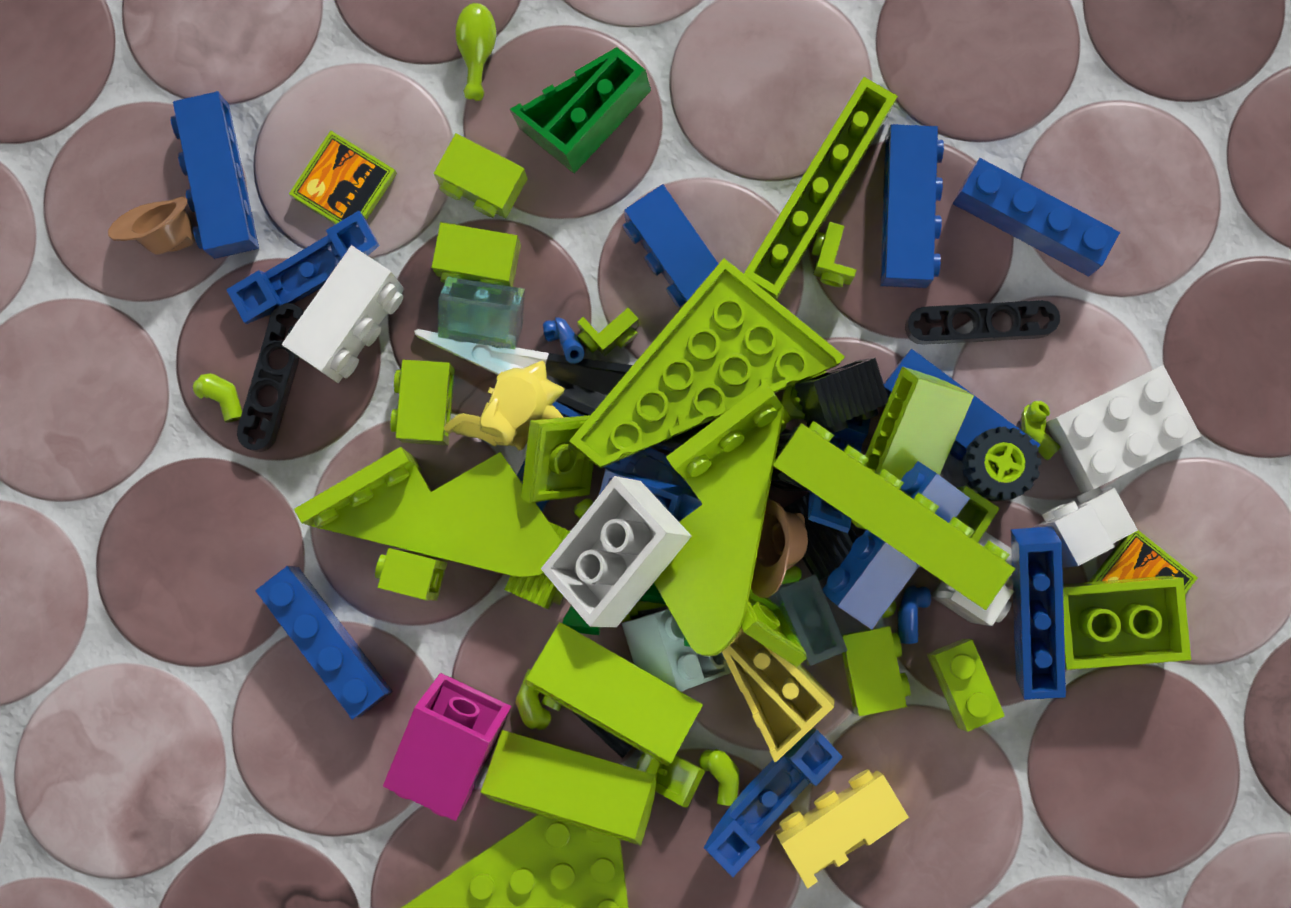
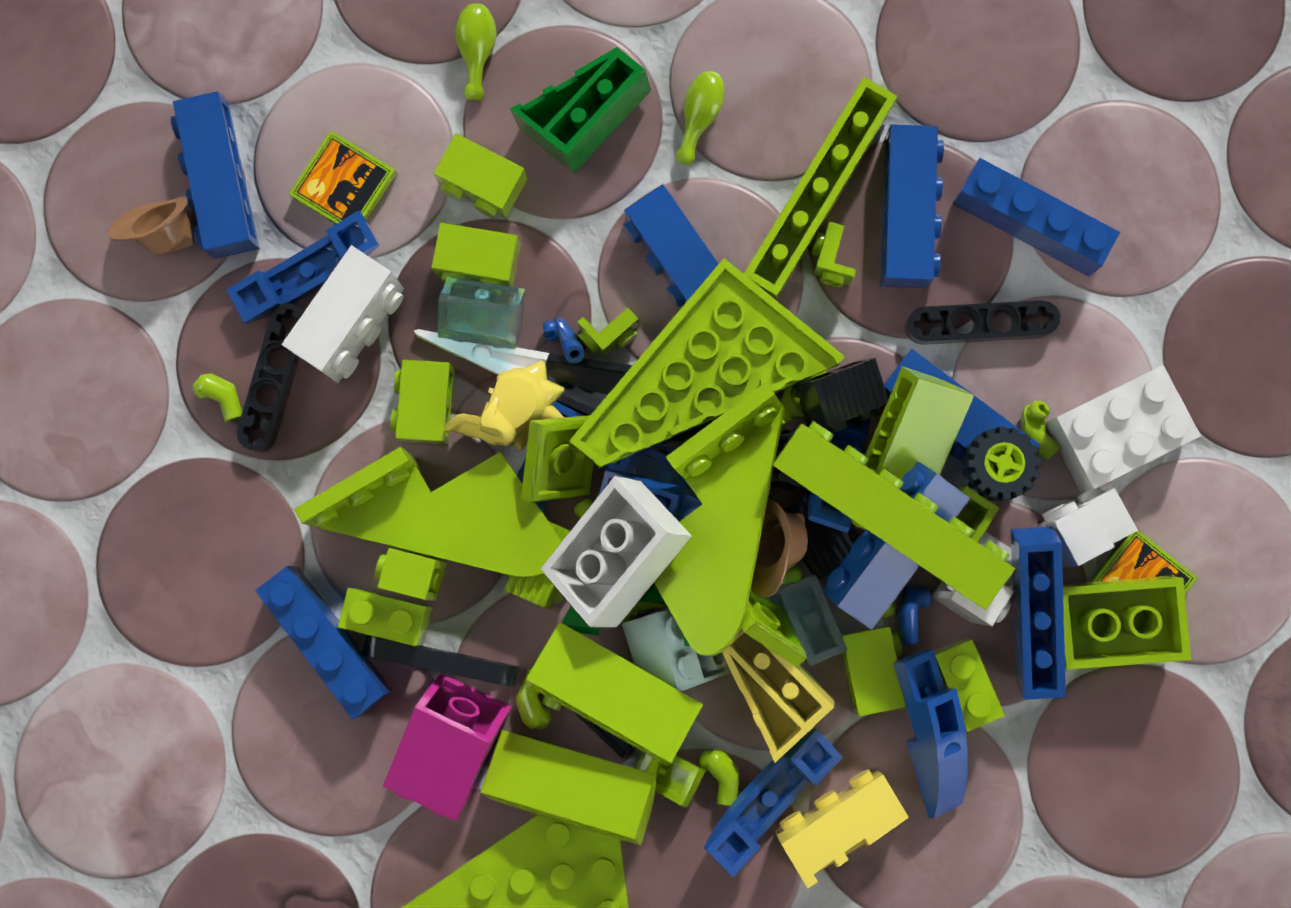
none -> lime brick [338,588,433,646]
none -> black beam [362,635,518,686]
none -> lime piece [675,71,724,165]
none -> blue slope [893,649,968,819]

